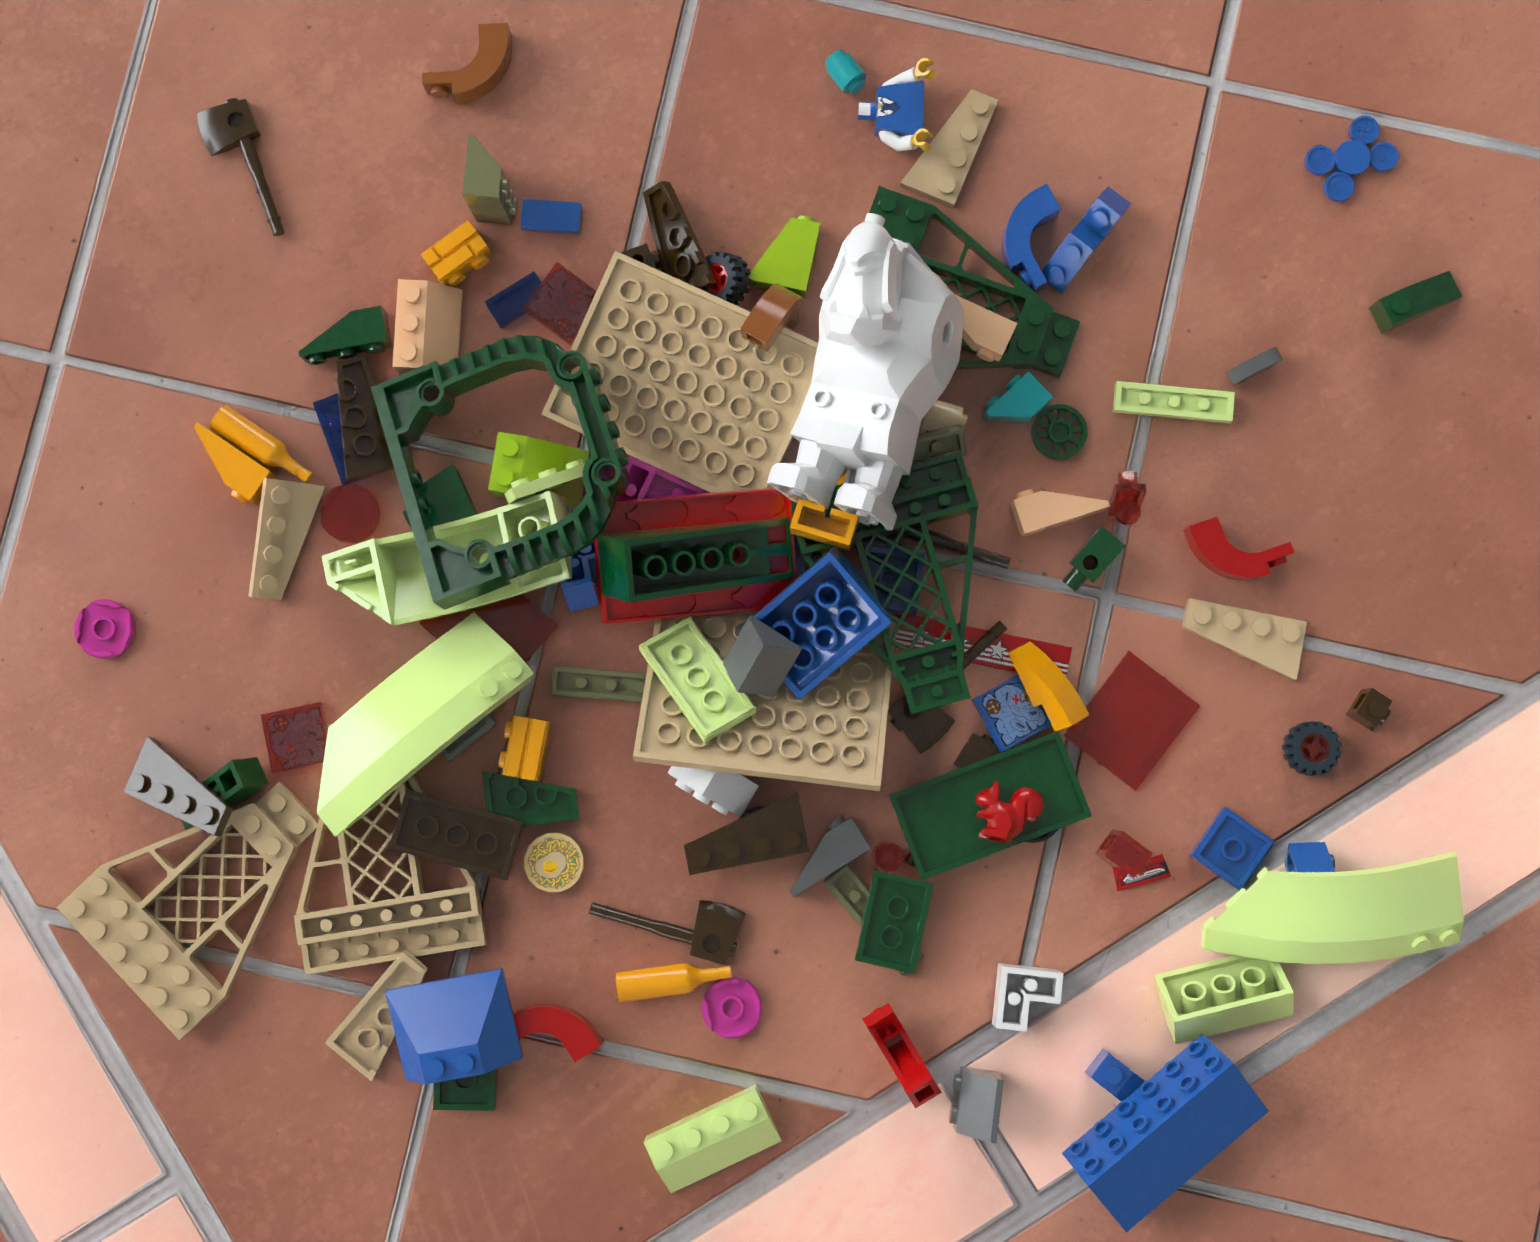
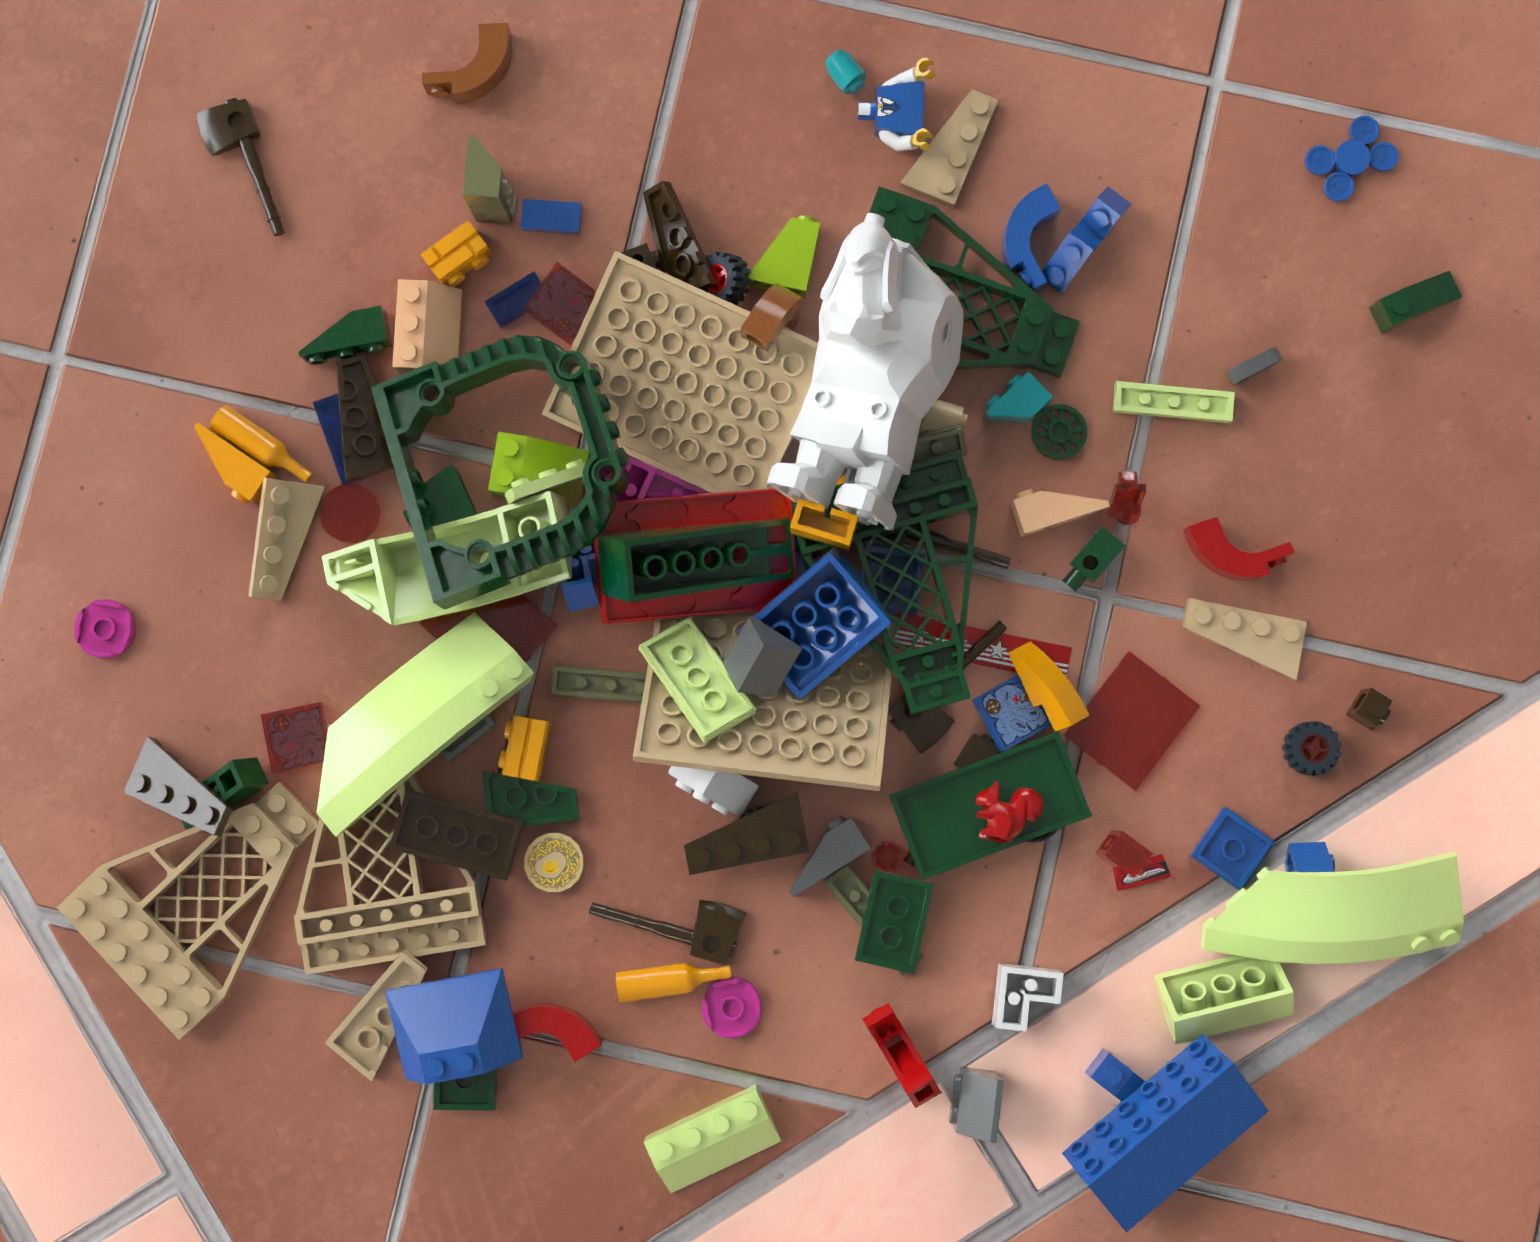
light nougat slope [956,295,1017,362] -> none

